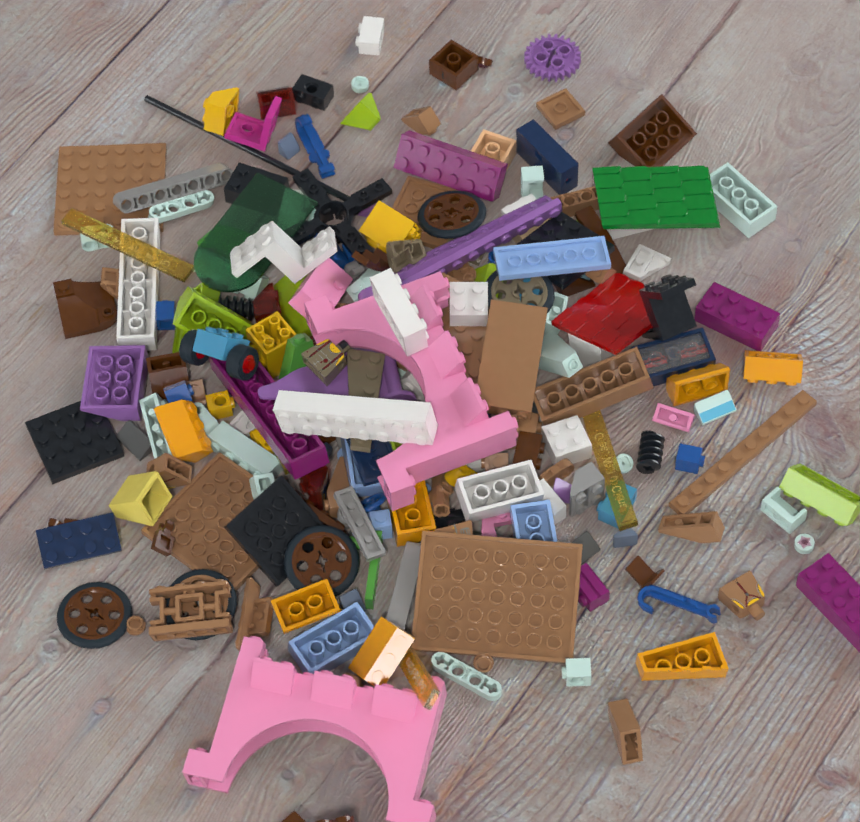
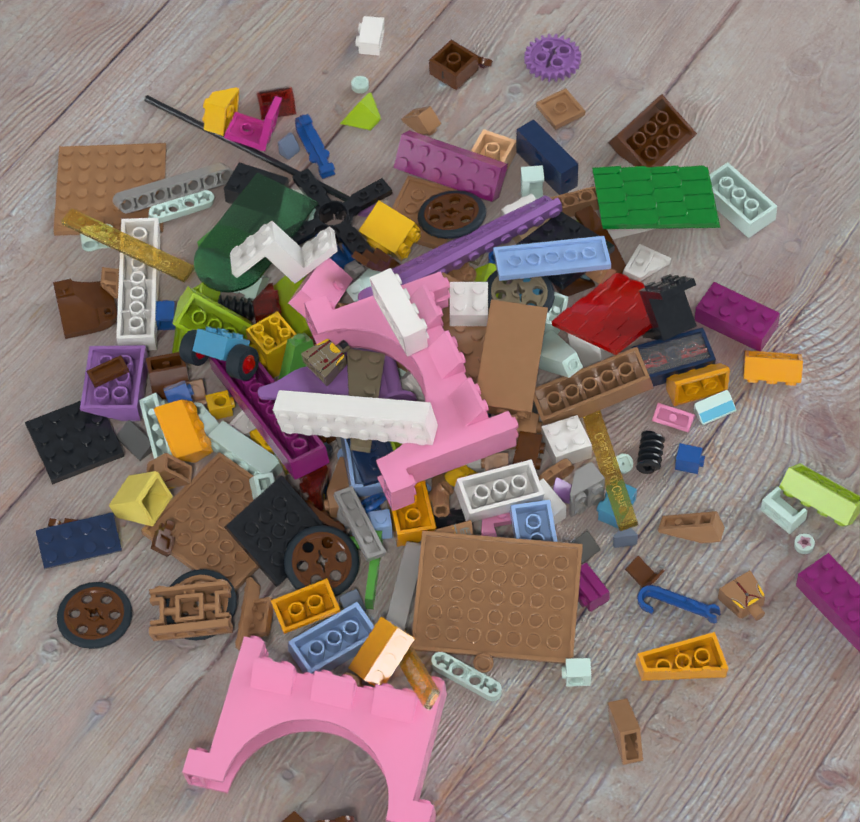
medium nougat plate [126,616,146,635] -> none
black brick [292,74,334,111] -> none
dark tan slope [386,239,427,273] -> none
medium nougat plate [669,390,817,514] -> none
none -> reddish brown tile [86,355,129,388]

